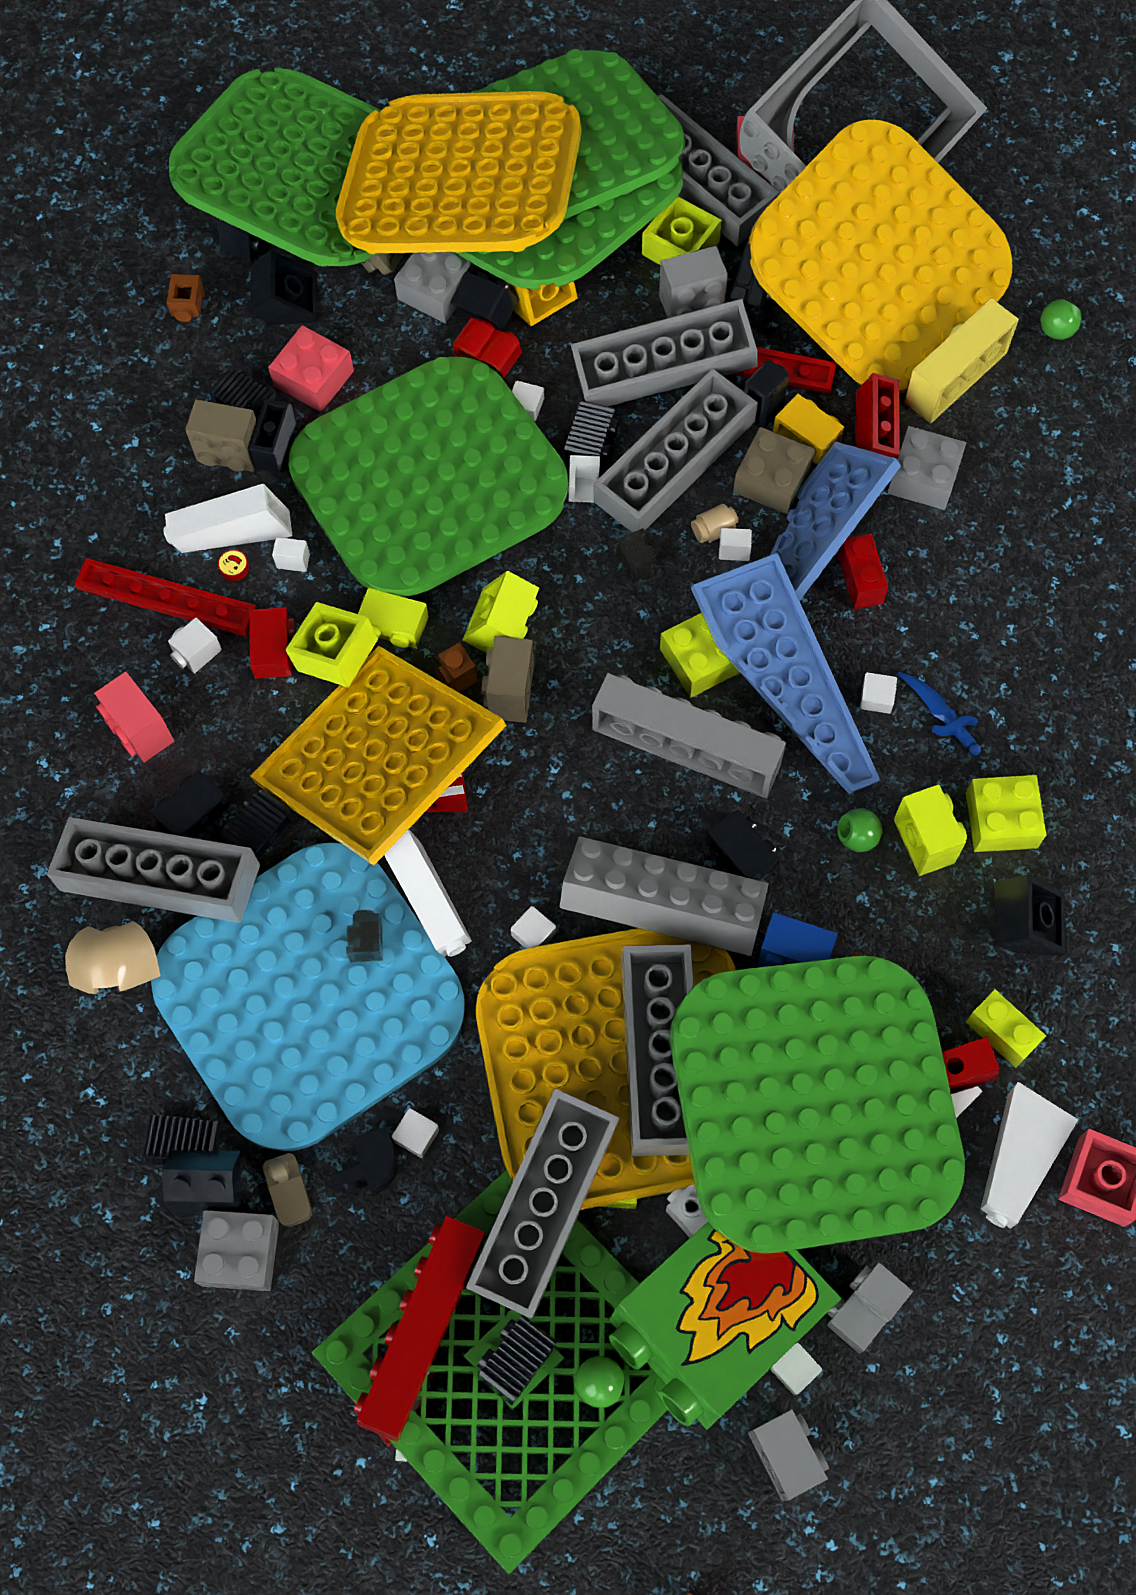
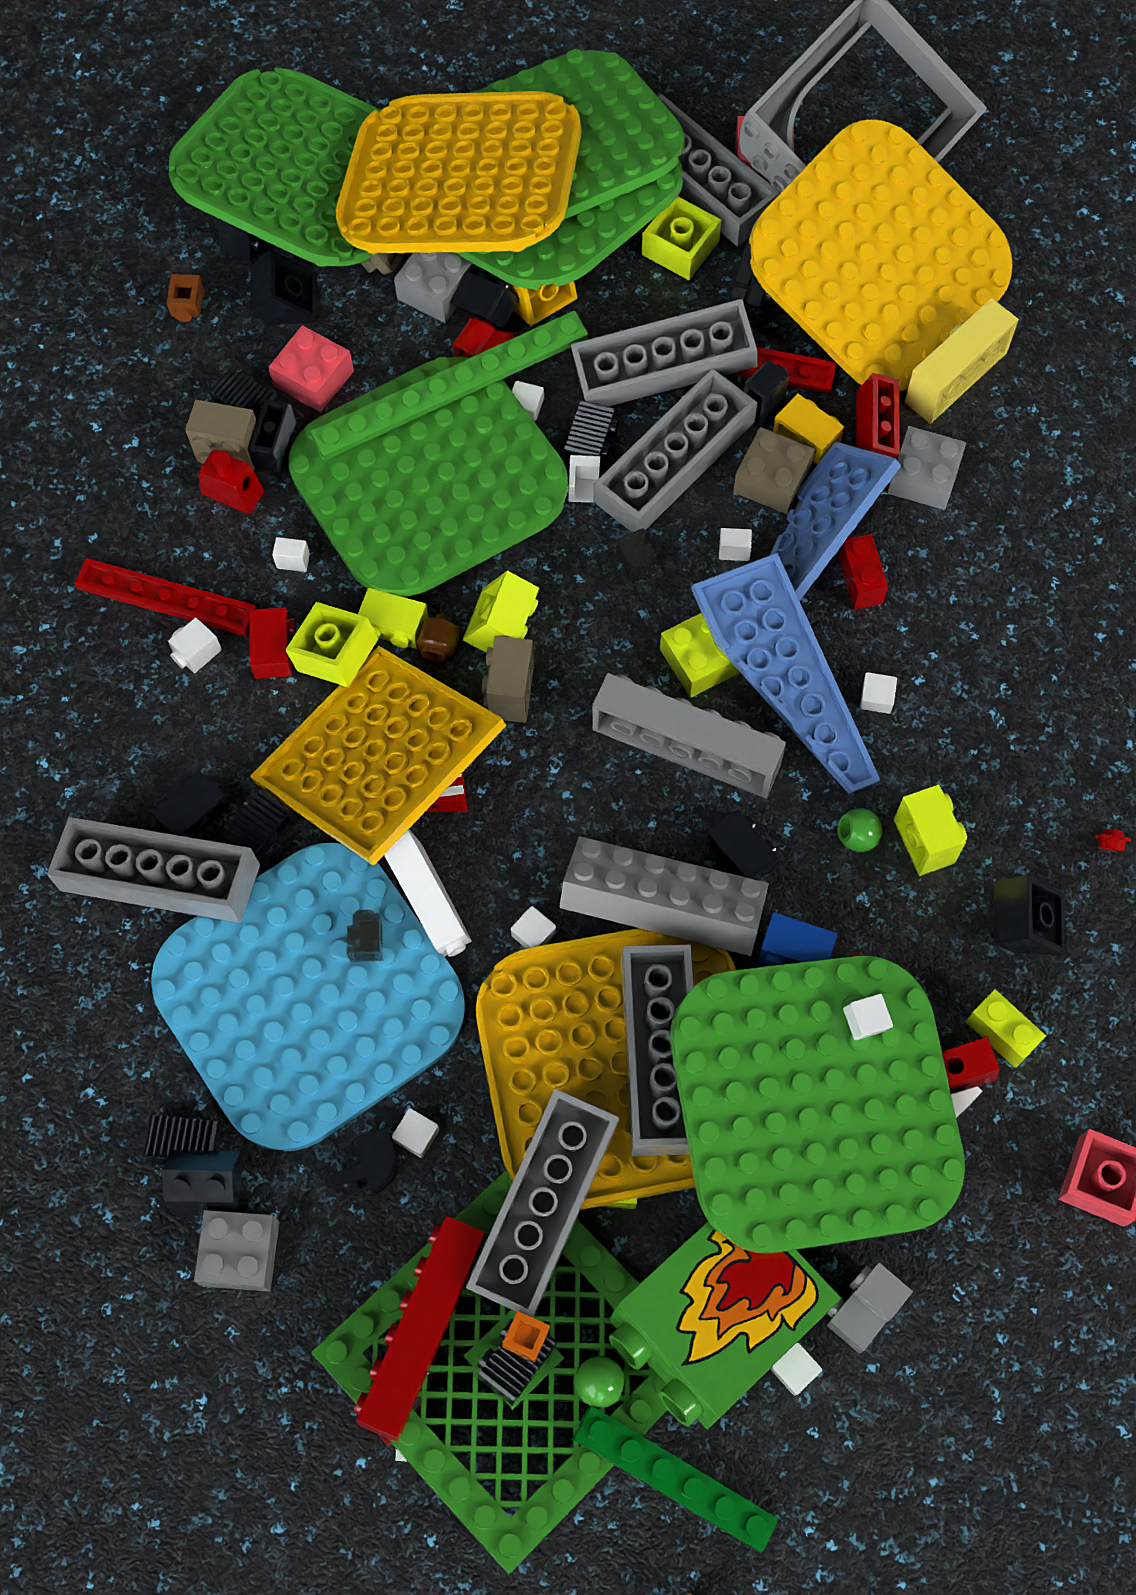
tan brick [65,921,161,994] -> none
coral brick [94,671,175,763] -> none
white slope [164,483,292,553] -> none
tile [218,550,250,581] -> none
dark tan piece [263,1153,313,1227] -> none
dark orange brick [435,643,478,692] -> none
light grey brick [659,246,728,318] -> none
white brick [666,1185,708,1238] -> none
tan brick [691,503,738,543] -> none
light grey brick [748,1410,829,1501] -> none
blue piece [897,672,981,756] -> none
neon yellow brick [966,775,1046,852] -> none
white slope [981,1082,1078,1229] -> none
bright green piece [1040,299,1082,340] -> none
none -> red torso [198,450,264,515]
none -> bright green plate [311,310,588,461]
none -> reddish brown head [417,614,460,663]
none -> orange plate [502,1310,550,1362]
none -> green plate [572,1406,778,1553]
none -> white piece [843,994,893,1040]
none -> red plate [1095,829,1131,852]

